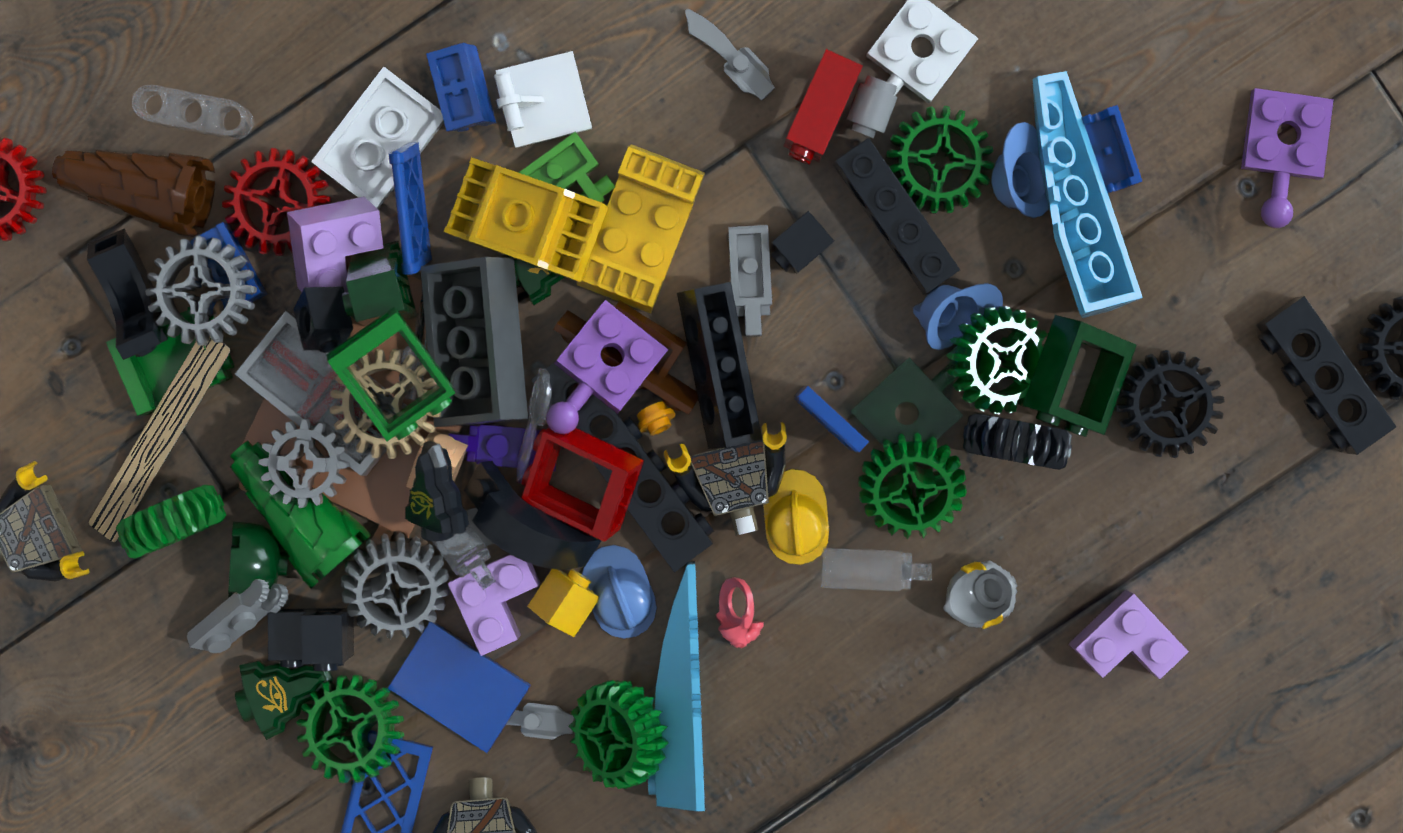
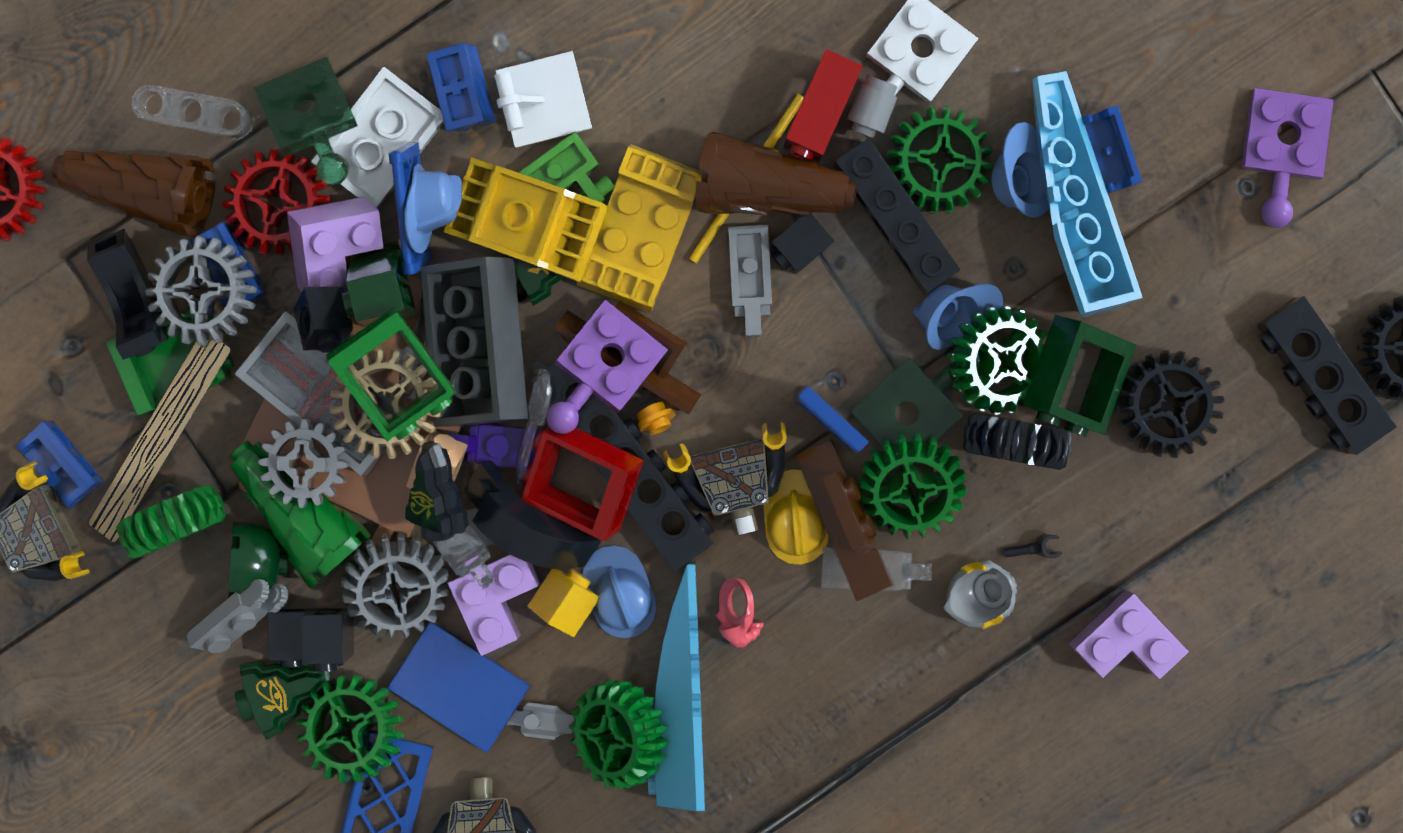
black brick [677,282,763,449] -> none
light grey piece [685,9,775,101] -> none
none -> blue hinge [16,421,104,510]
none -> clear green plate [253,57,358,185]
none -> medium blue piece [404,164,462,253]
none -> yellow axle [688,94,804,264]
none -> reddish brown cone [696,132,857,215]
none -> reddish brown bracket [795,439,894,601]
none -> black hand [1004,534,1062,558]

